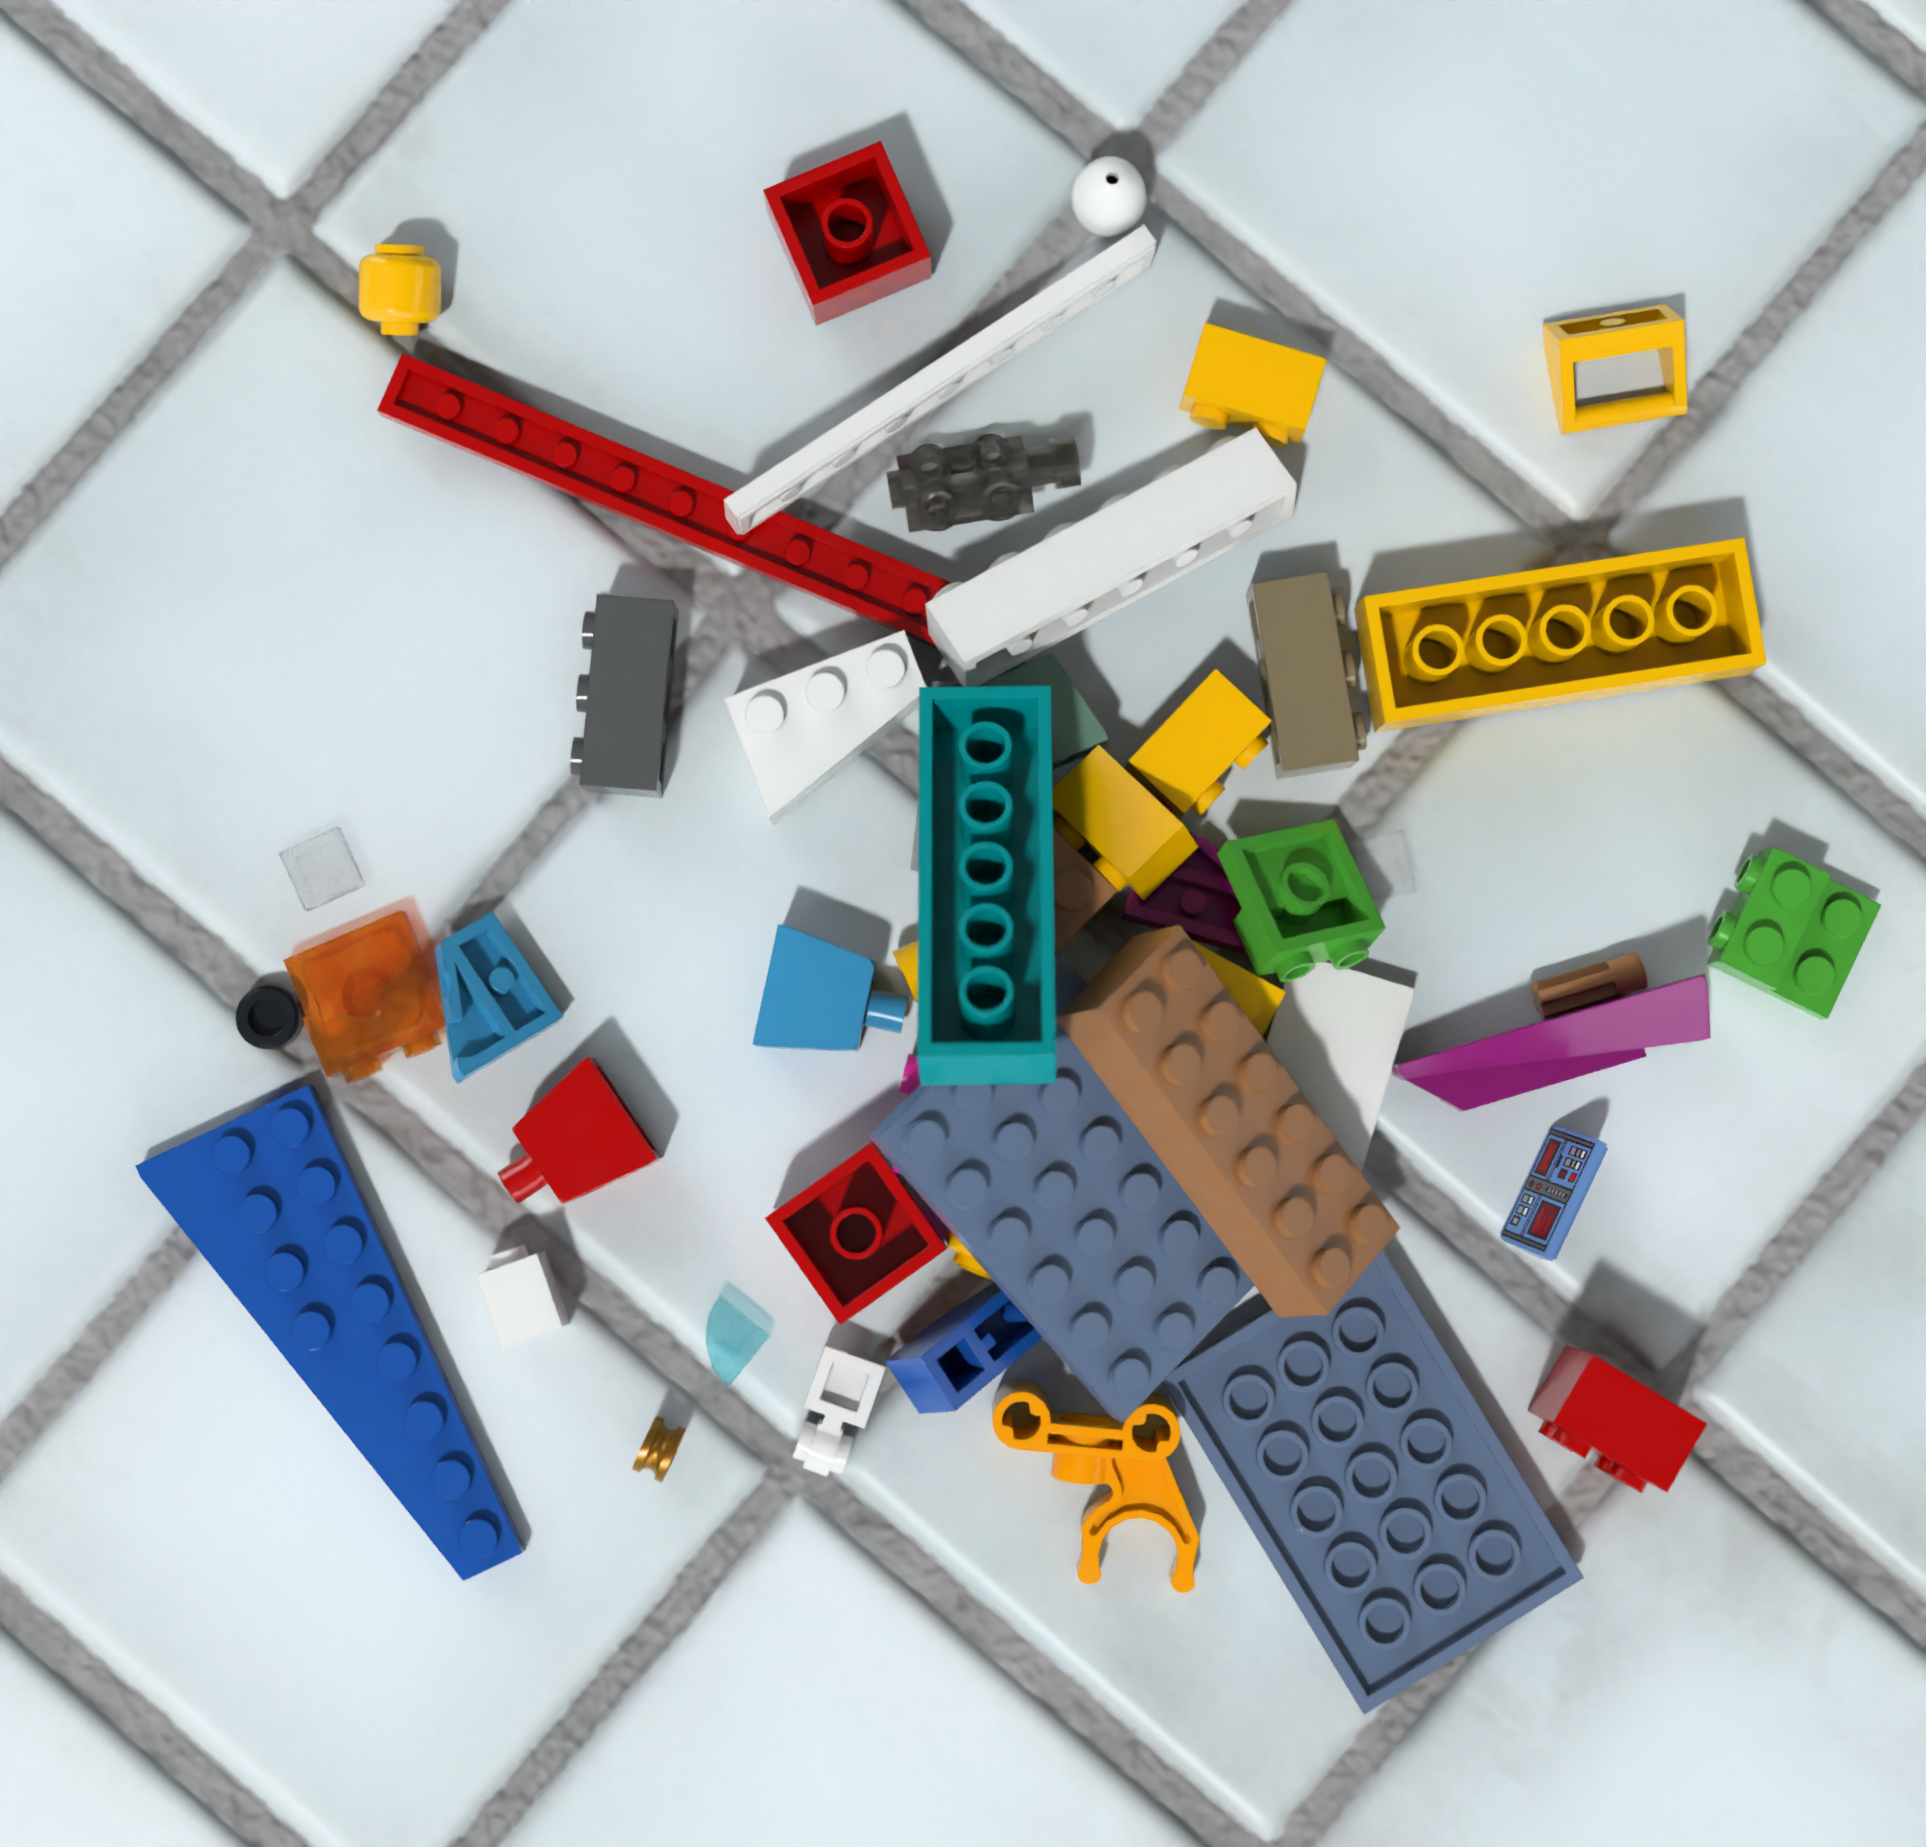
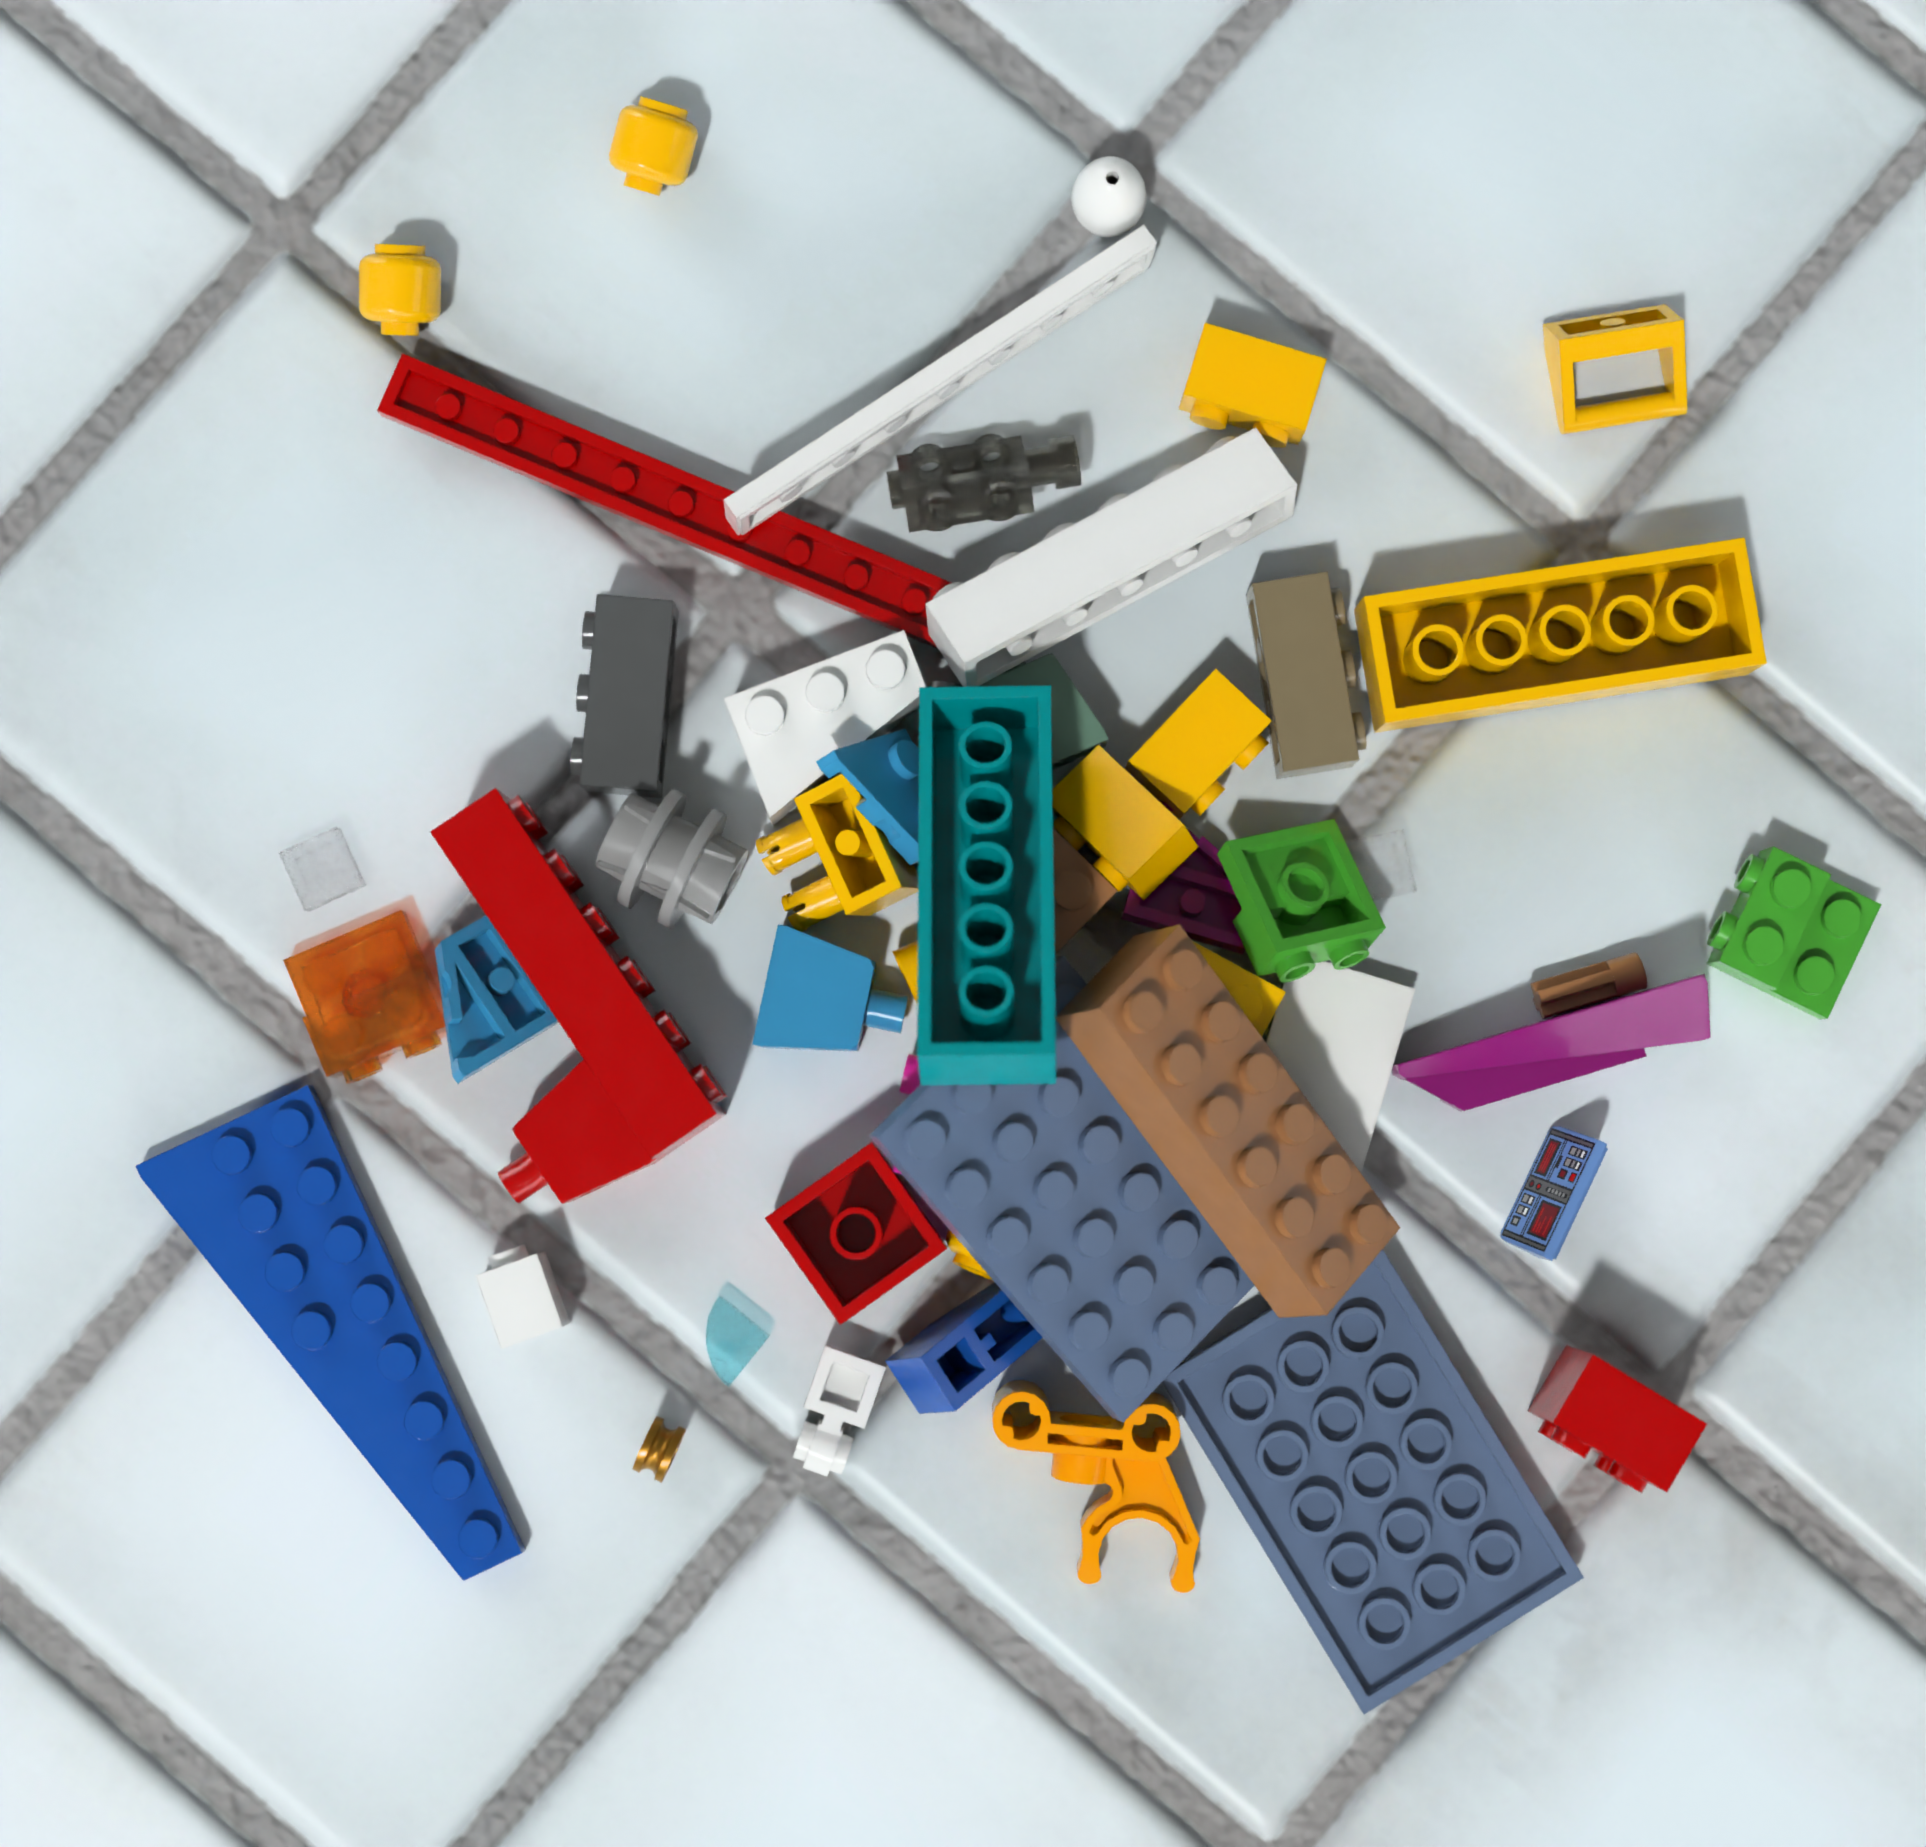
black tile [236,985,304,1050] -> none
red brick [763,141,931,326] -> none
none -> red brick [430,788,727,1159]
none -> light grey piece [595,788,749,929]
none -> yellow head [609,96,698,196]
none -> yellow brick [756,774,918,932]
none -> dark azure wing [816,729,919,865]

